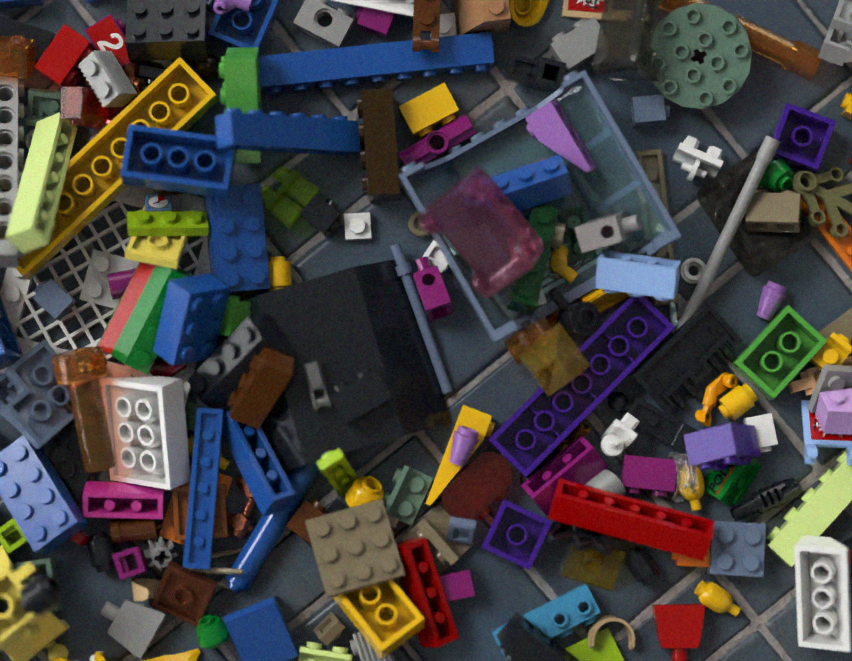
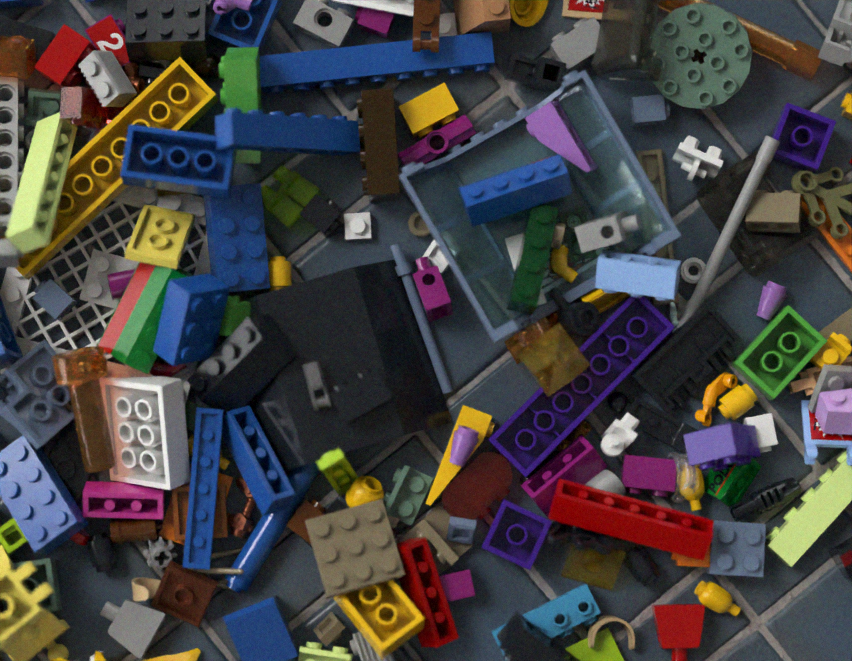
black head [20,575,61,616] -> none
magenta brick [112,546,150,580] -> none
lime plate [126,210,209,236] -> none
tile [145,194,172,211] -> none
green cone [196,615,230,649] -> none
reddish brown brick [228,347,294,429] -> none
clear pink windscreen [418,167,544,299] -> none
green cone [760,158,793,193] -> none
white slope [794,535,852,652] -> none

